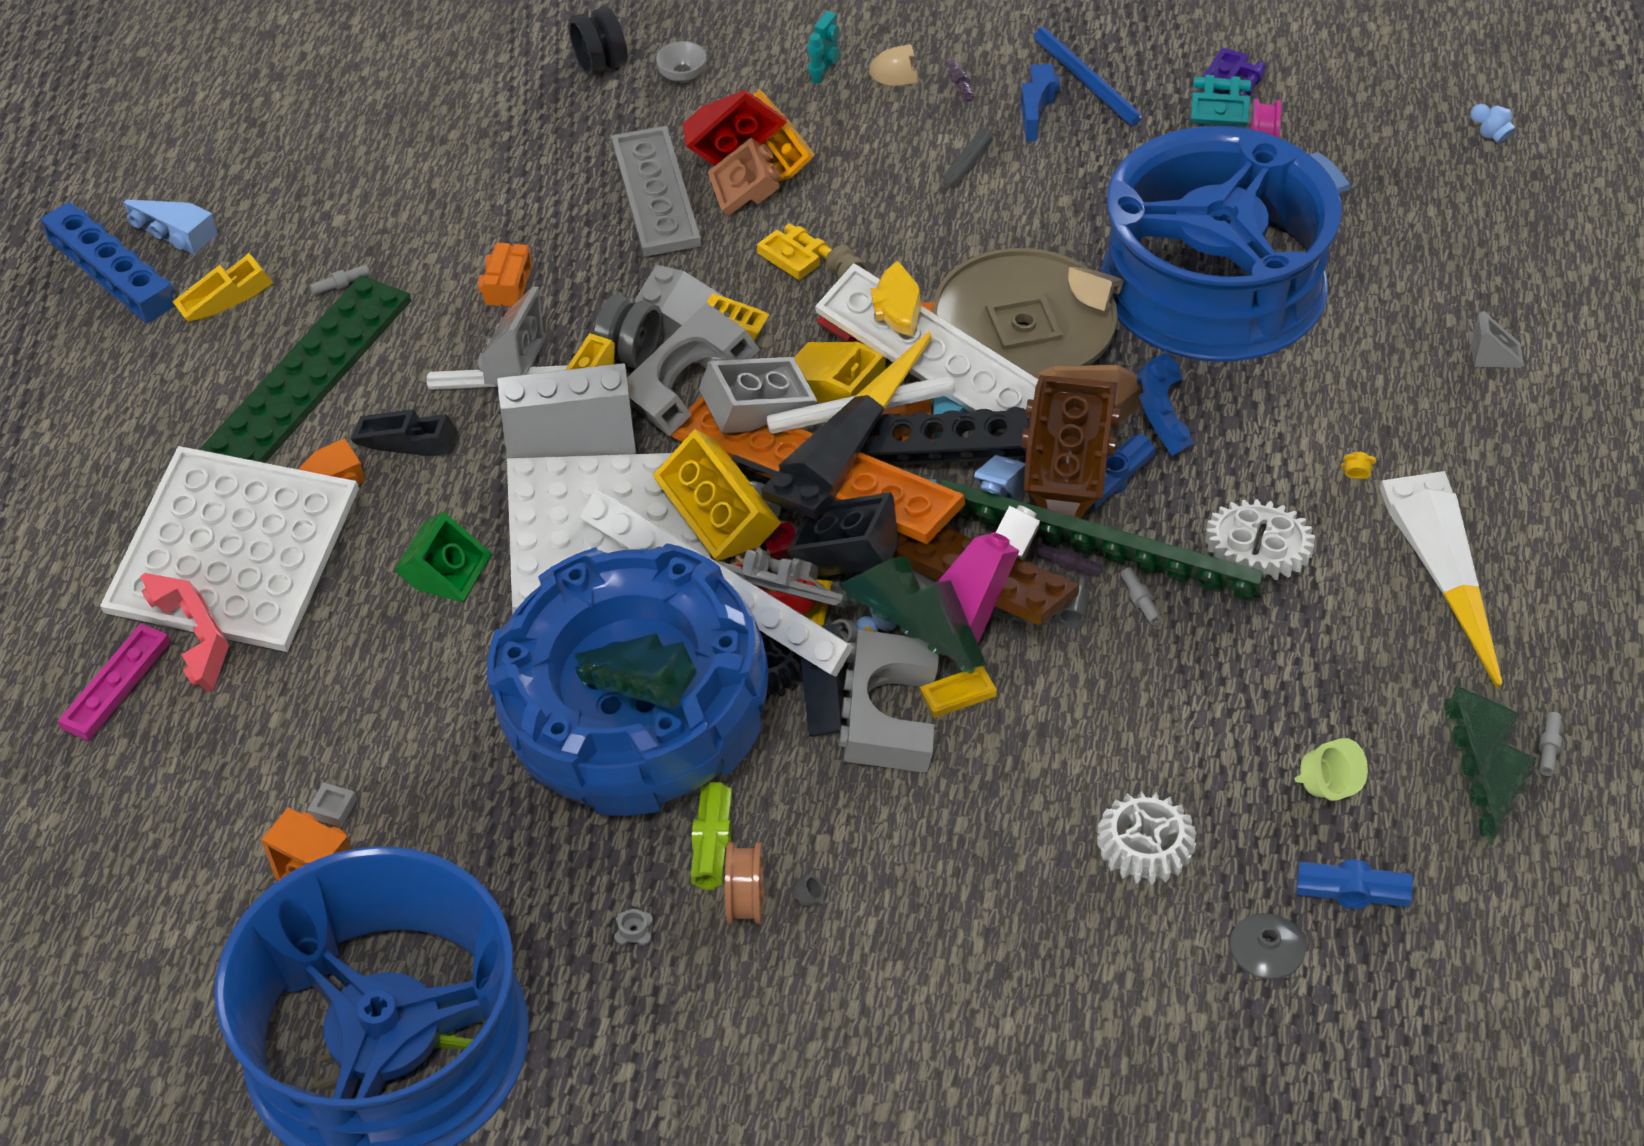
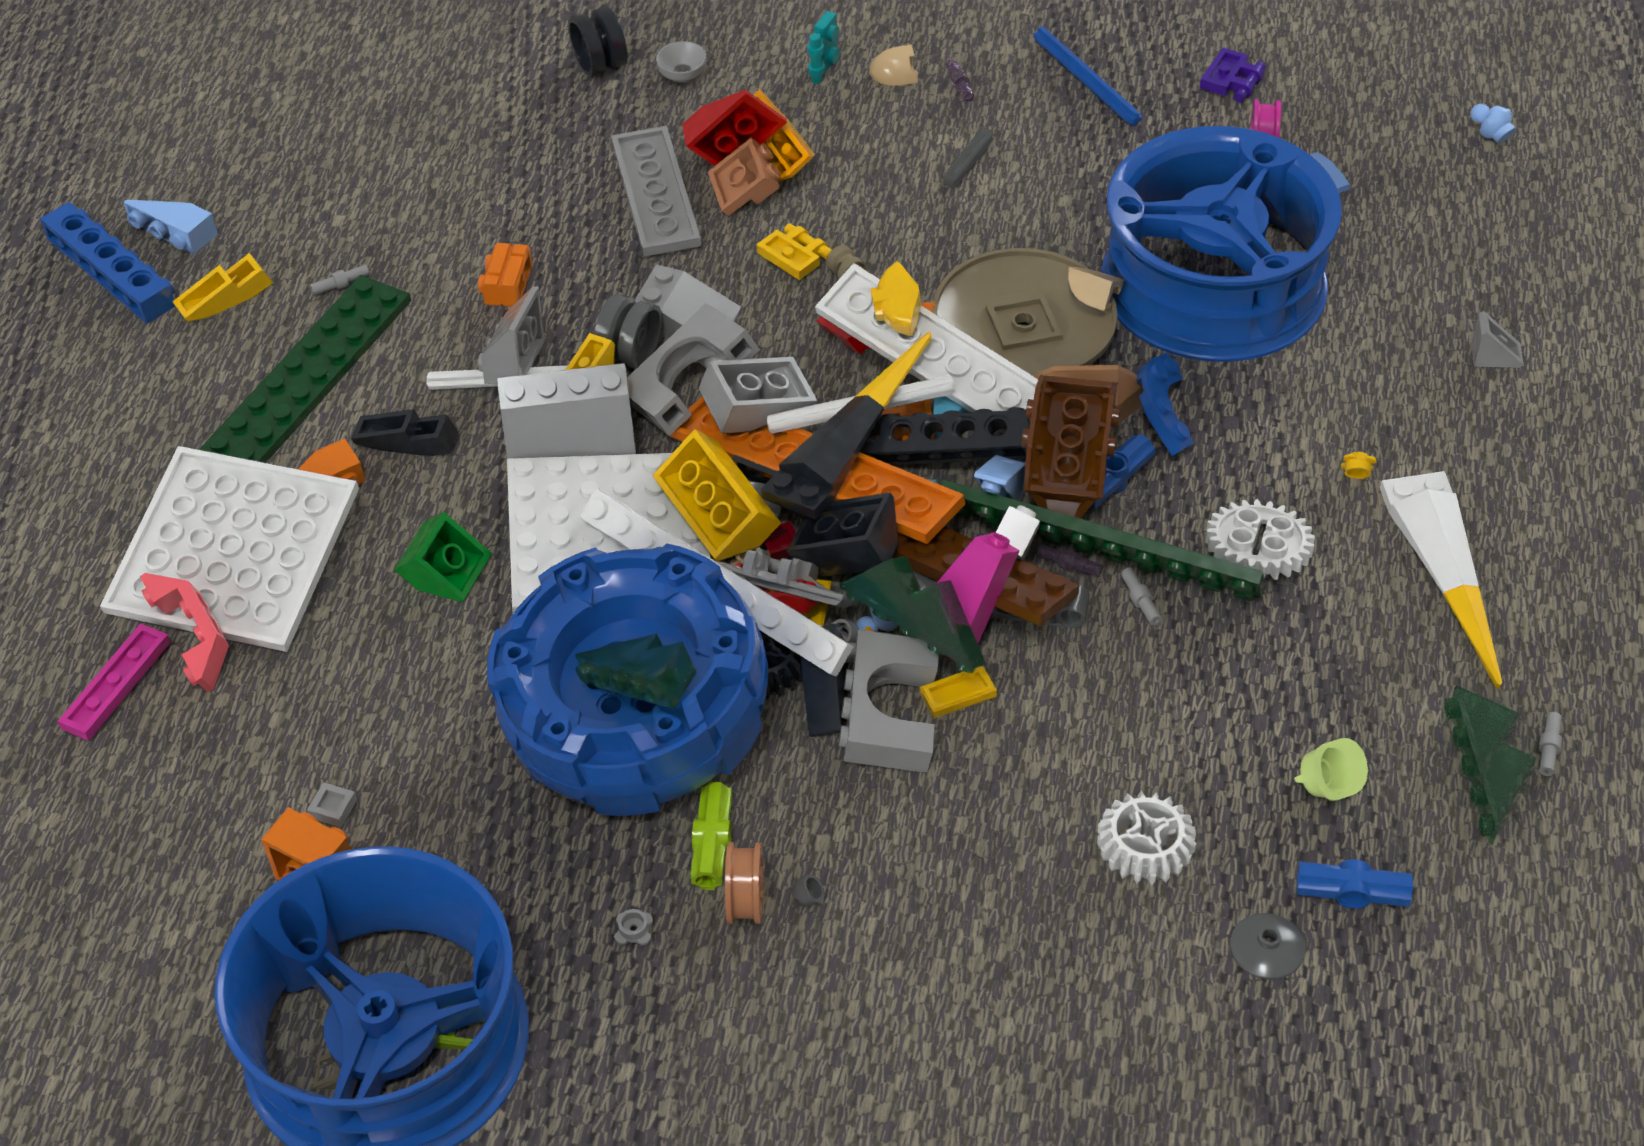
yellow slope [706,293,769,341] -> none
yellow slope [794,342,885,404] -> none
blue slope [1021,64,1060,141] -> none
teal plate [1190,75,1251,127] -> none

